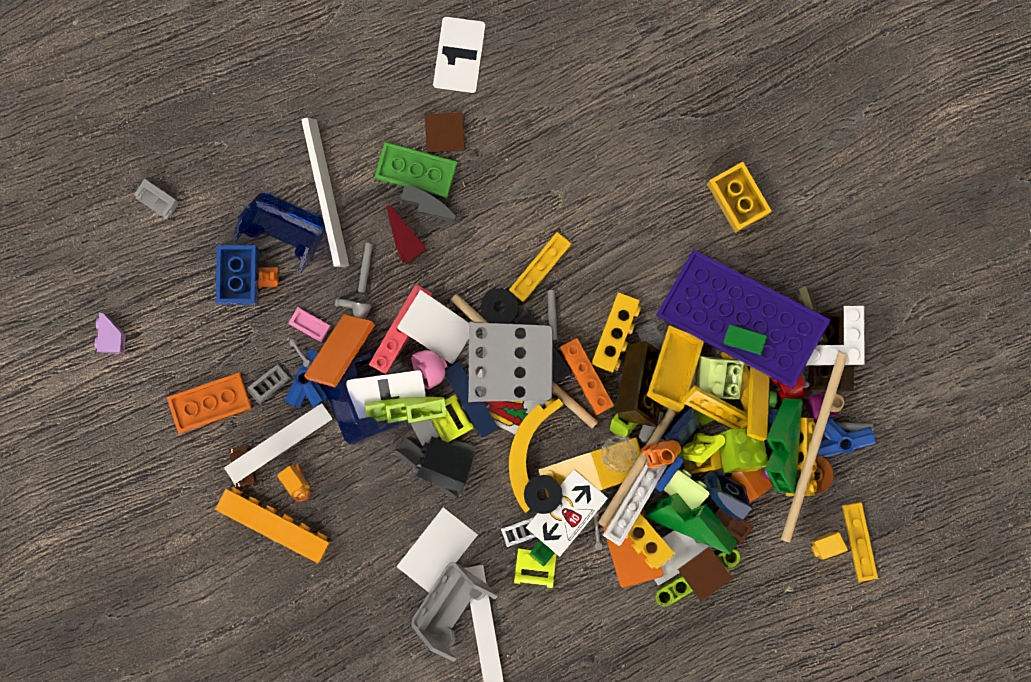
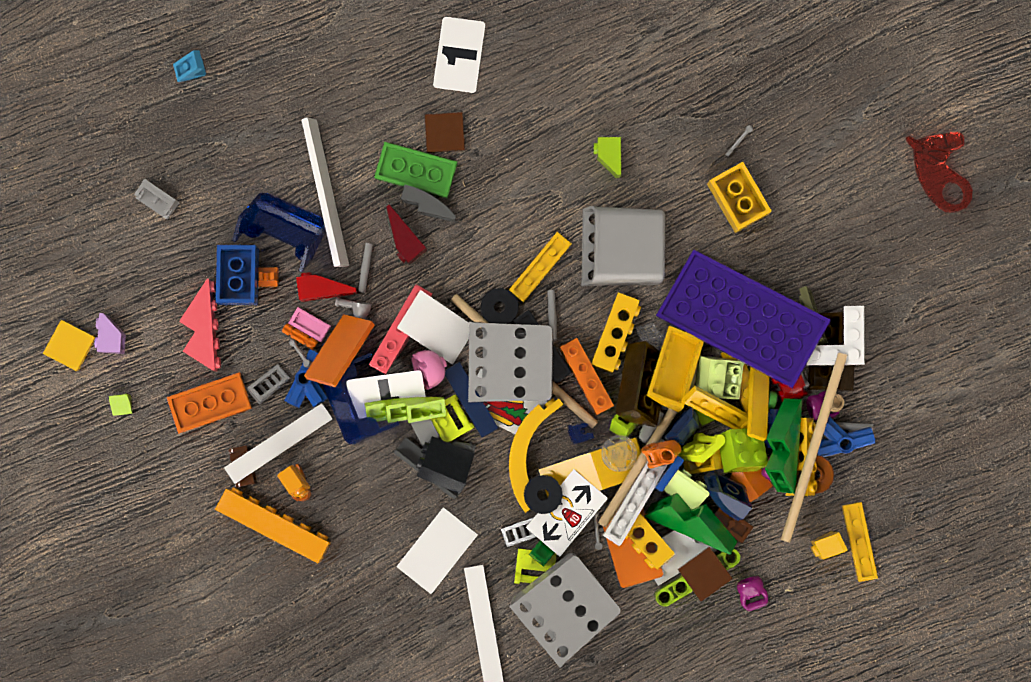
light grey windscreen [411,562,497,662] -> none
green tile [723,325,767,355] -> none
none -> yellow tile [43,320,96,371]
none -> slope [109,394,133,416]
none -> dark azure slope [173,50,206,82]
none -> coral slope [179,278,221,372]
none -> orange axle [282,323,318,350]
none -> red slope [296,272,358,302]
none -> light grey piece [509,553,620,667]
none -> clear blue hinge [567,423,594,445]
none -> light grey piece [581,206,665,286]
none -> lime slope [593,137,621,178]
none -> light grey hinge [725,125,753,157]
none -> magenta piece [737,576,768,612]
none -> clear red animal [906,132,973,213]

